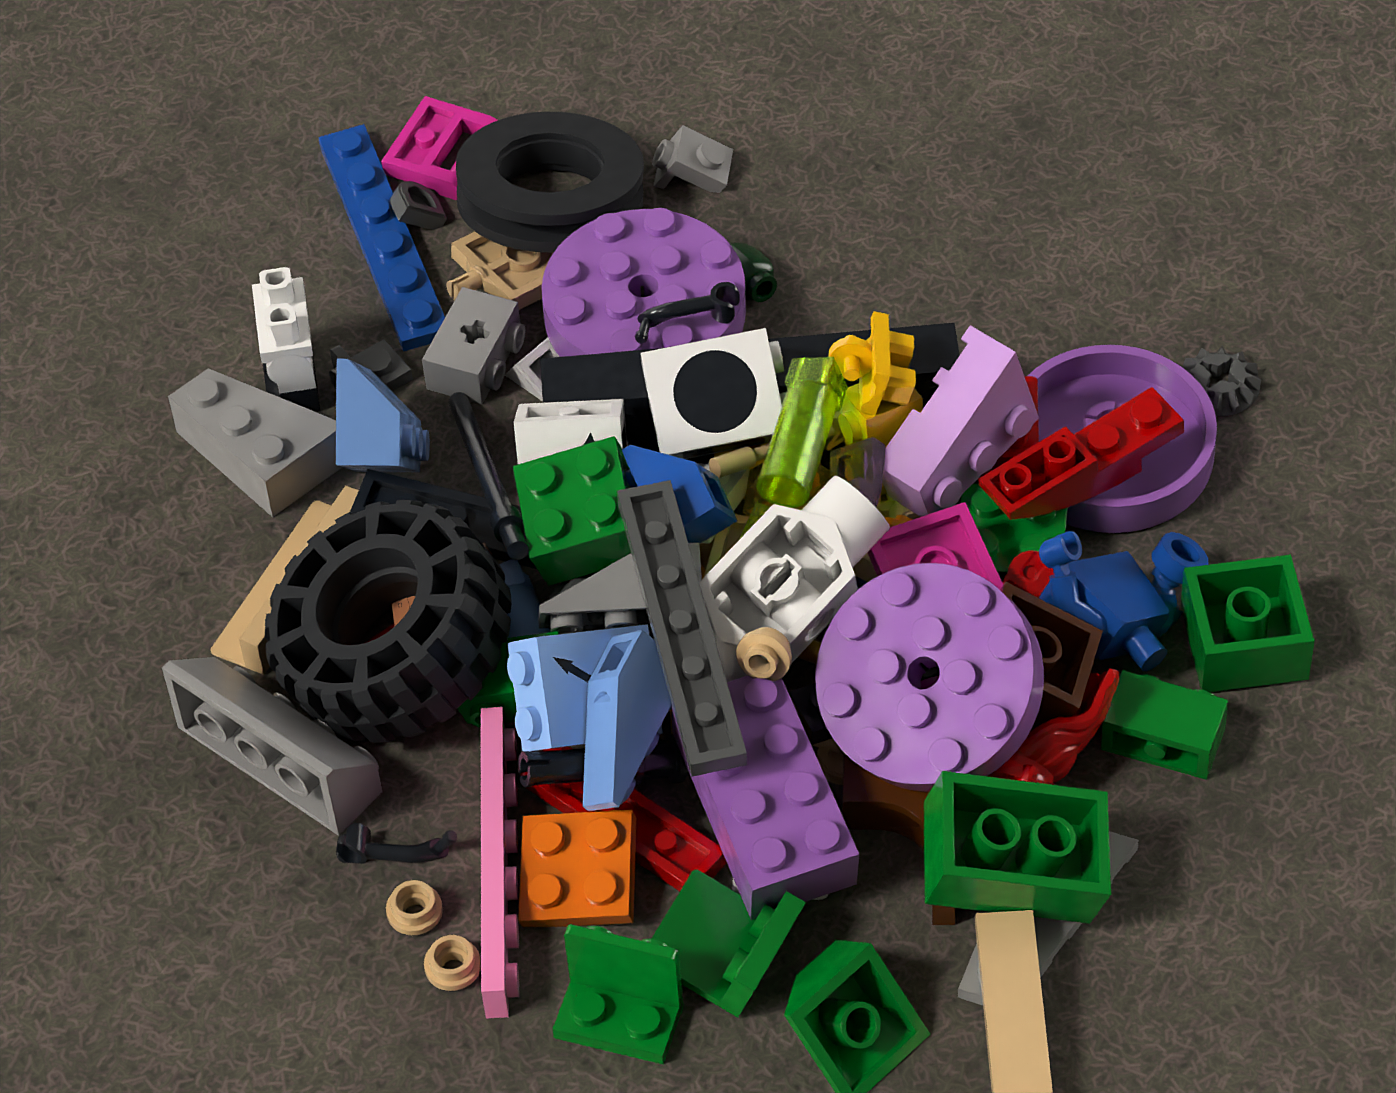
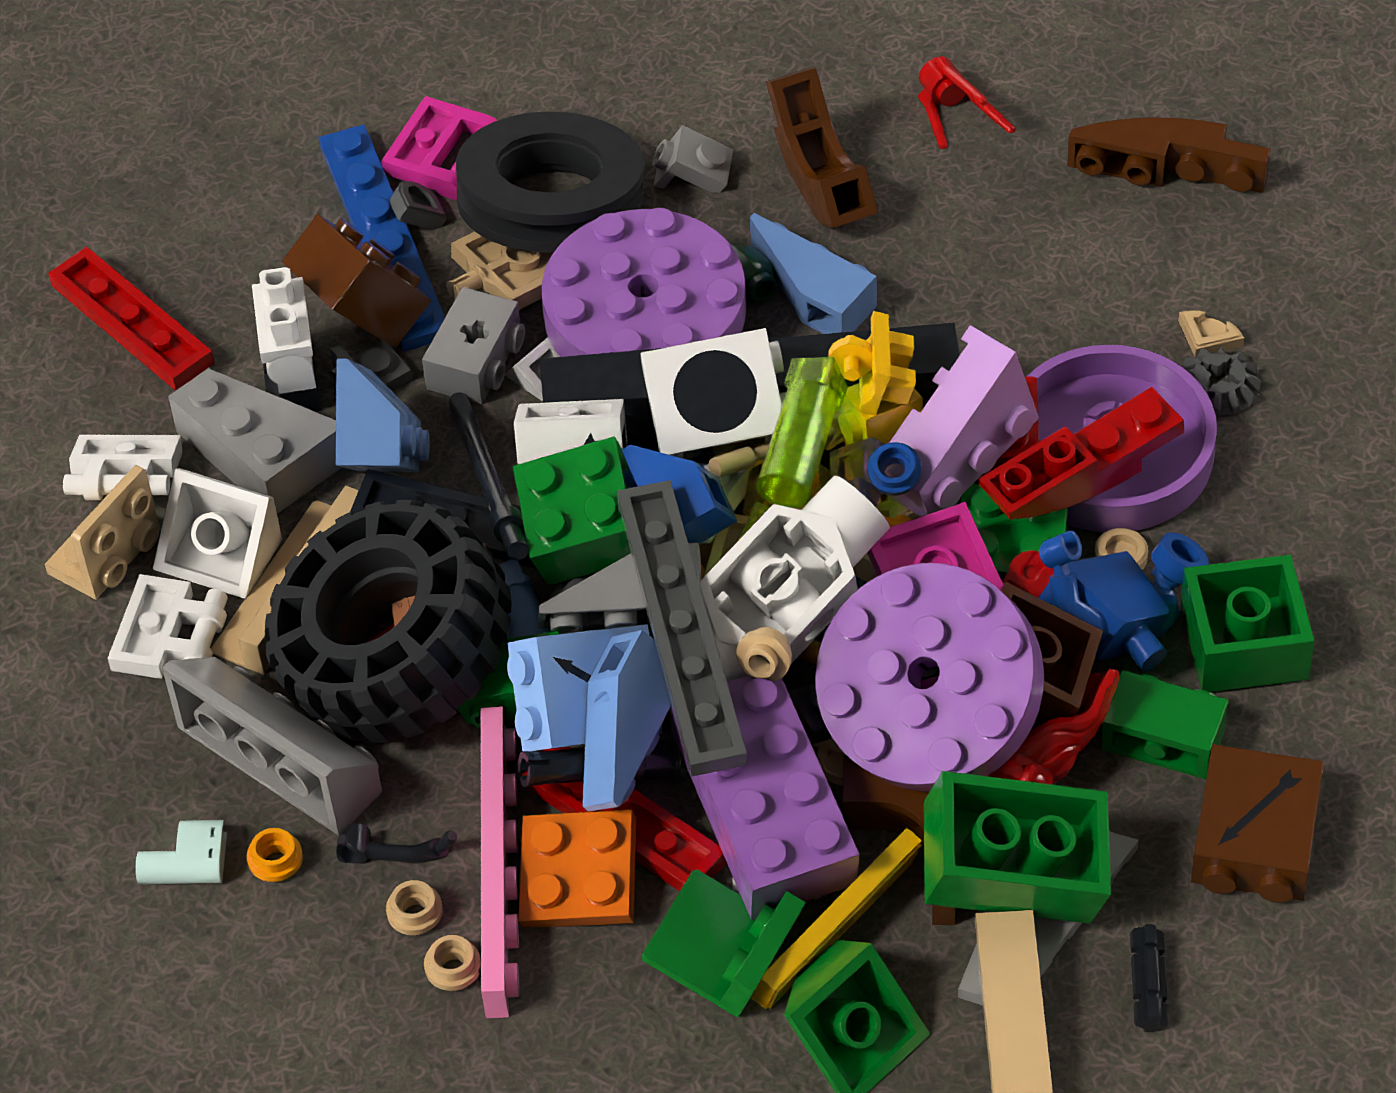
green bracket [552,924,684,1065] -> none
black piece [635,282,740,344] -> none
none -> tan bracket [44,465,161,600]
none -> red plate [48,246,215,391]
none -> white plate [63,435,183,500]
none -> white plate [108,574,228,679]
none -> light aqua piece [136,820,227,884]
none -> white slope [153,468,282,599]
none -> light orange plate [247,828,303,882]
none -> reddish brown brick [281,214,432,348]
none -> medium blue slope [750,213,877,334]
none -> yellow tile [751,828,922,1009]
none -> reddish brown arch [765,67,878,228]
none -> blue plate [867,442,922,496]
none -> red plant [918,56,1016,149]
none -> reddish brown slope [1067,117,1271,193]
none -> tan tile [1094,528,1148,570]
none -> black axle [1130,924,1169,1032]
none -> tan tile [1178,311,1244,357]
none -> reddish brown brick [1191,744,1324,903]

